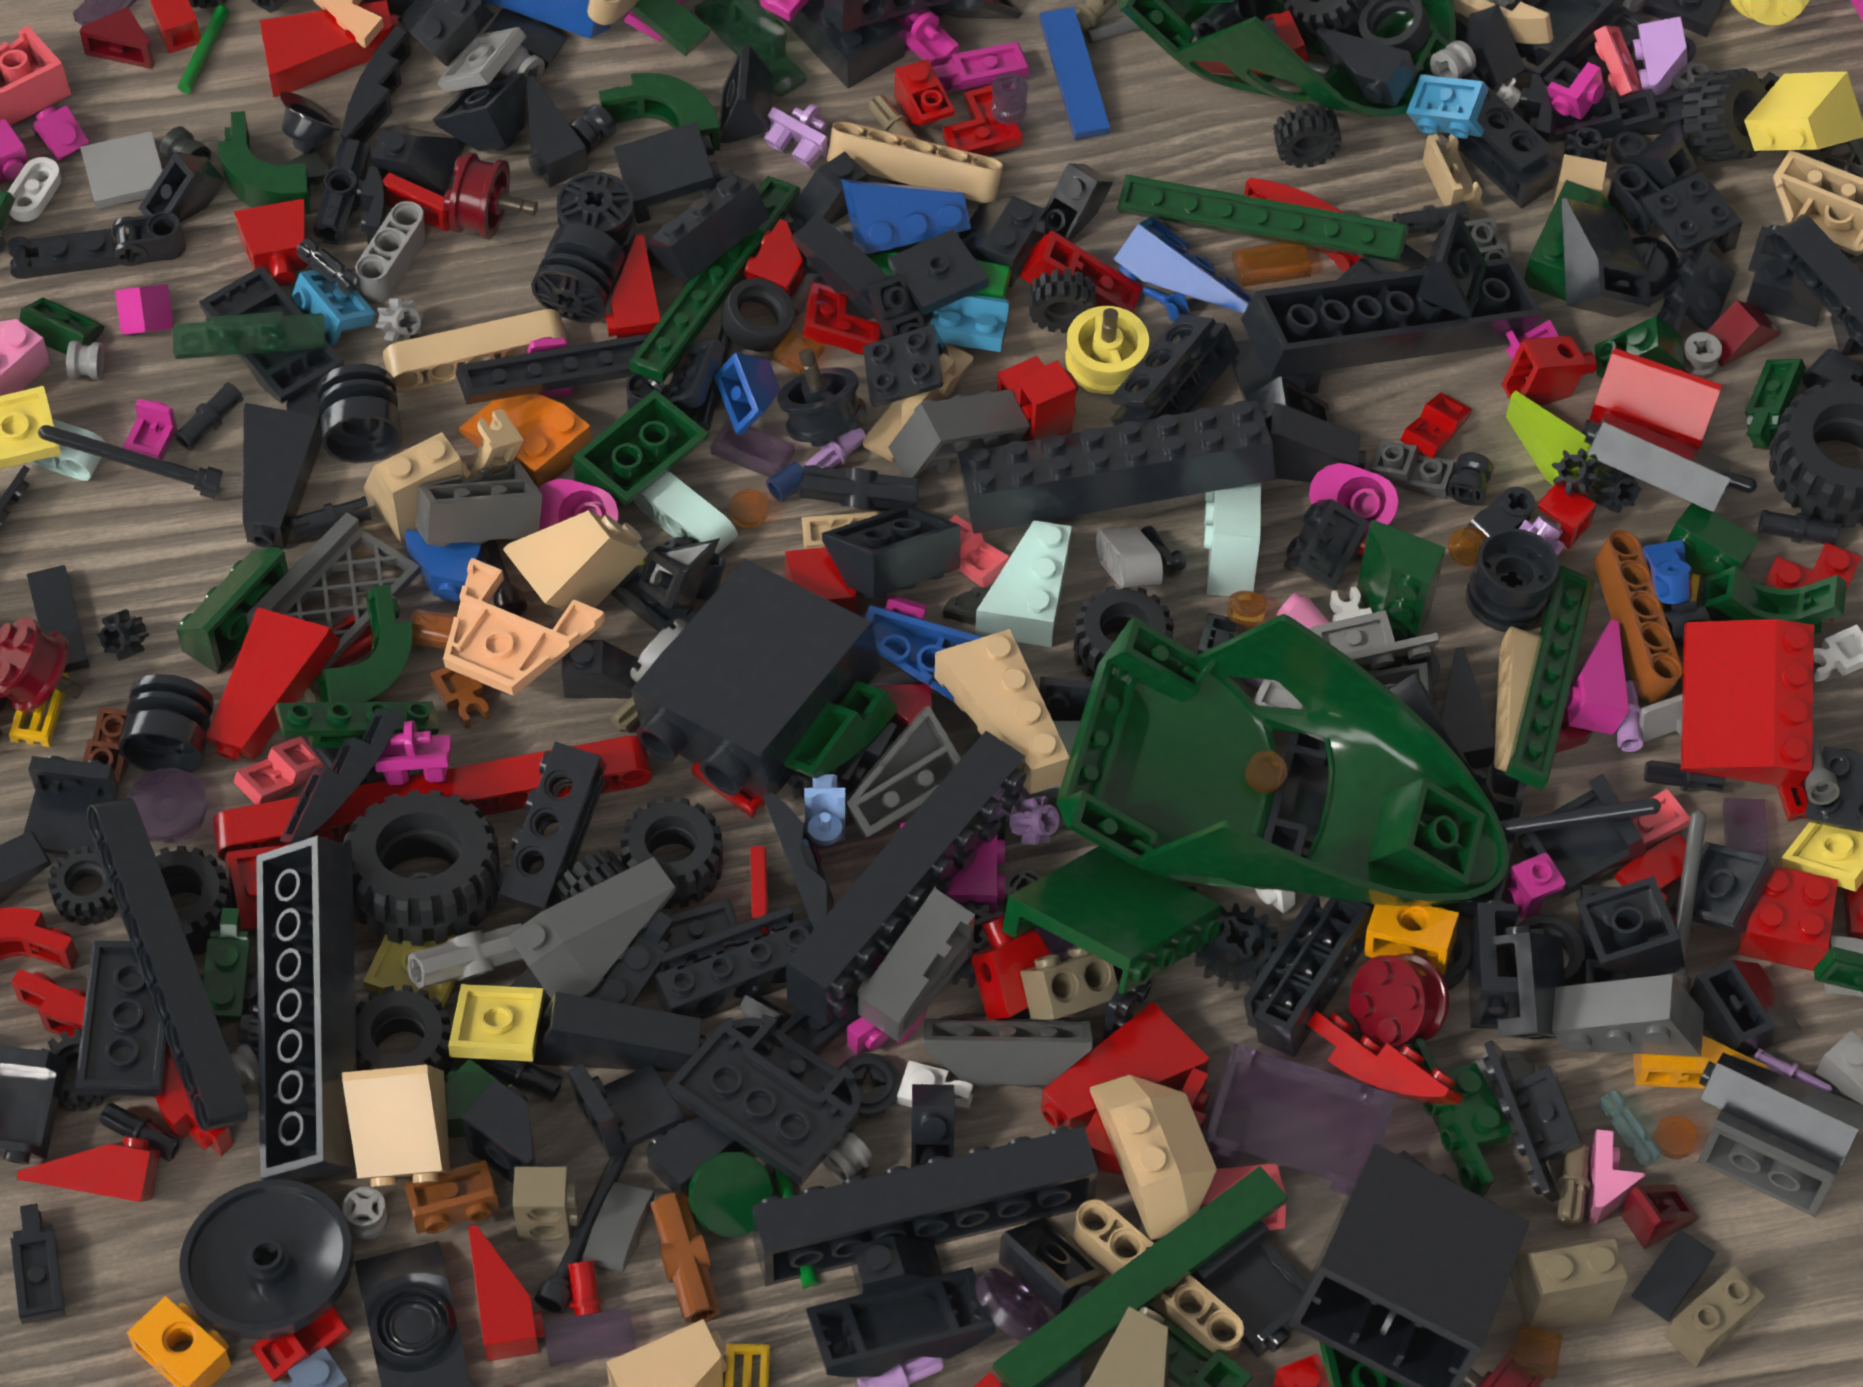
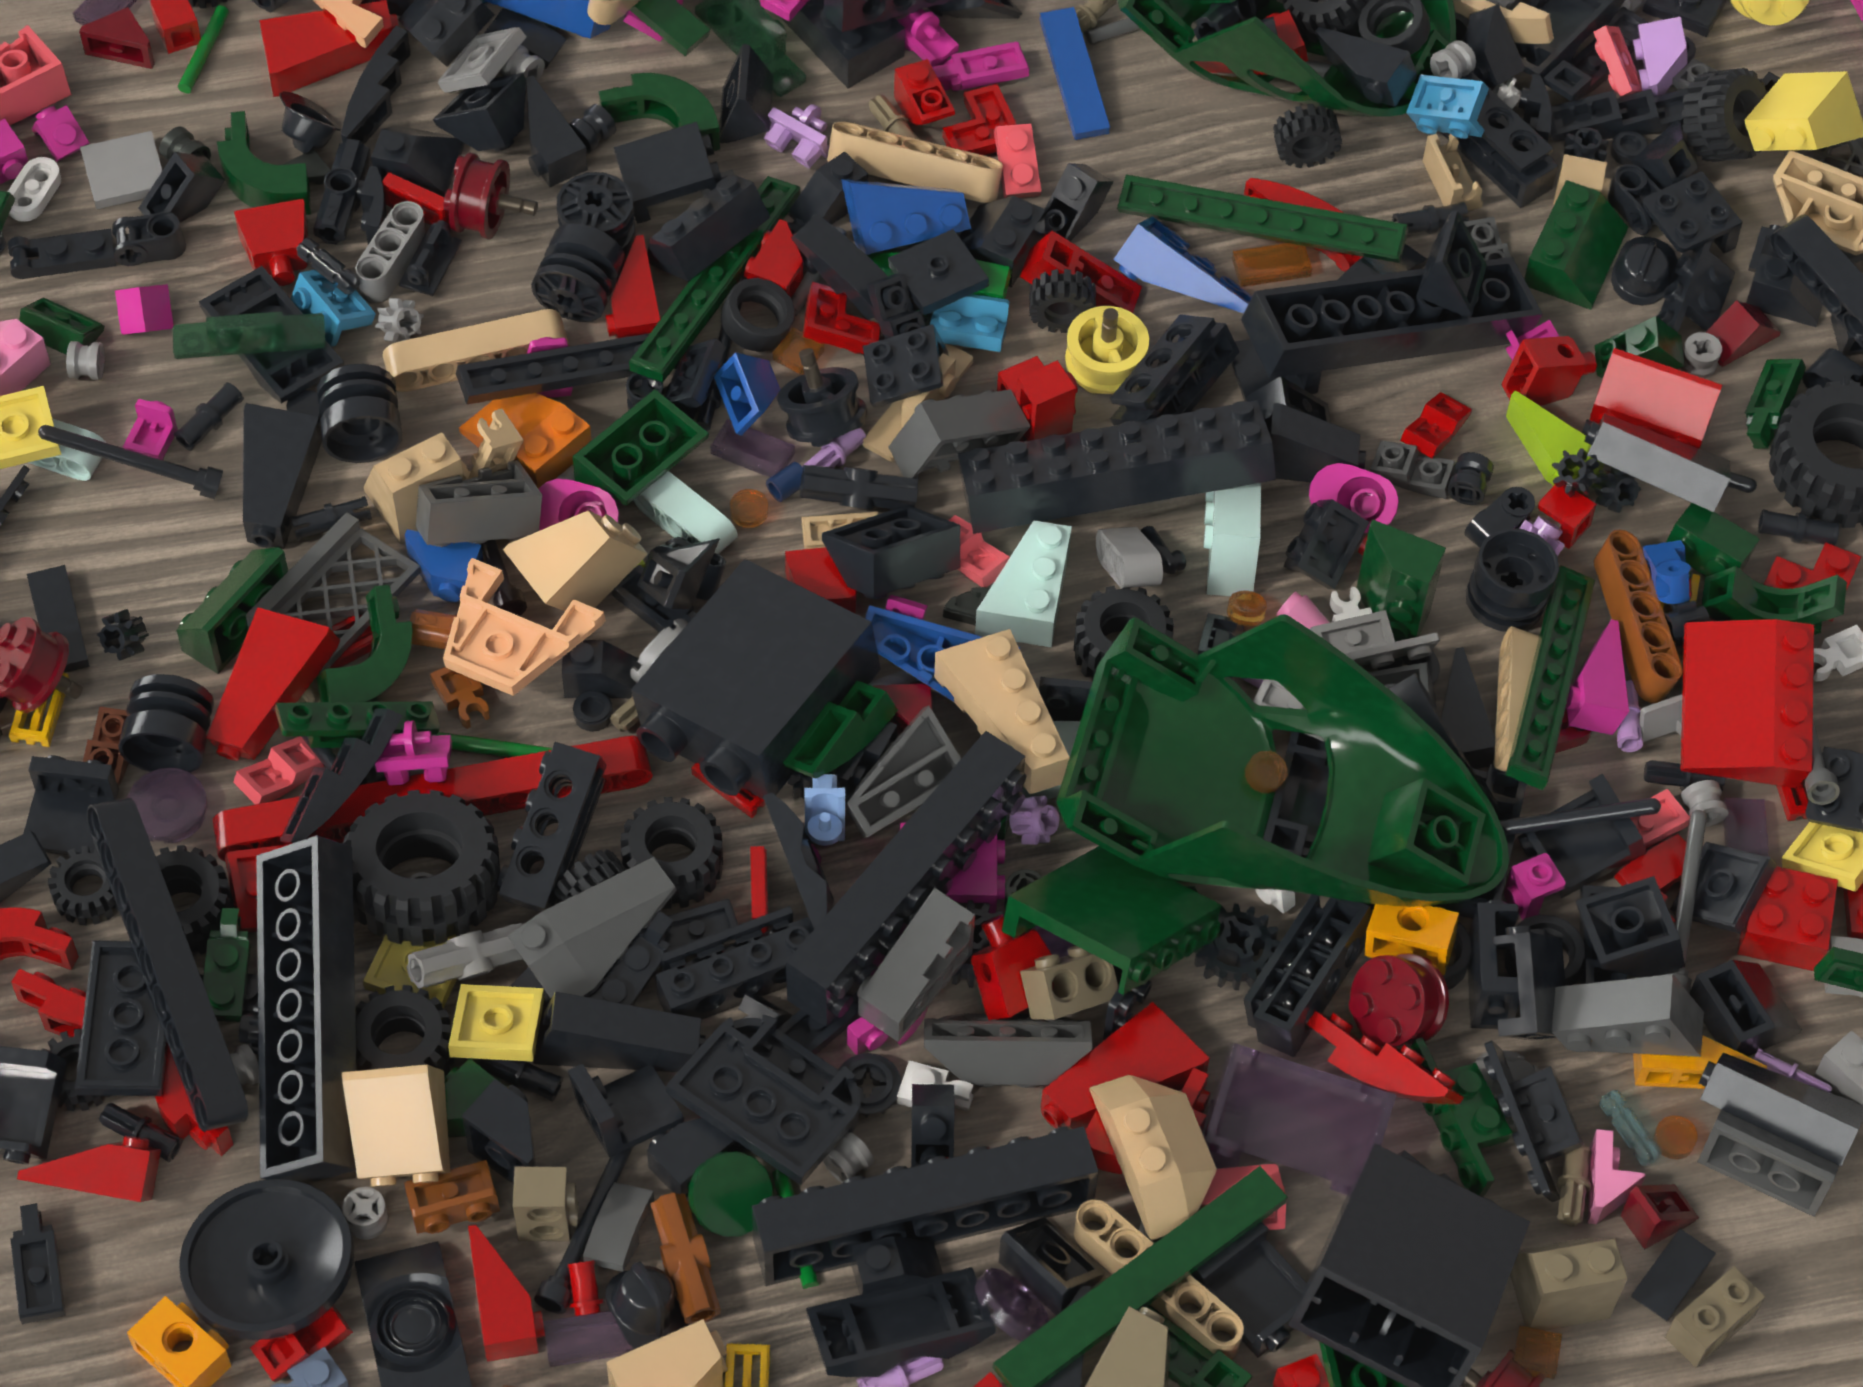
clear purple wheel [991,74,1028,125] -> none
blue hand [1143,286,1190,321] -> none
clear orange tile [1448,526,1487,566] -> none
dark pink bracket [1547,62,1605,120] -> none
black slope [1561,198,1651,318] -> none
none -> black hinge [399,220,462,296]
none -> green bar [436,732,552,758]
none -> black tile [573,691,613,732]
none -> black piece [605,1261,688,1349]
none -> coral plate [994,123,1042,198]
none -> light grey wheel [1681,780,1729,827]

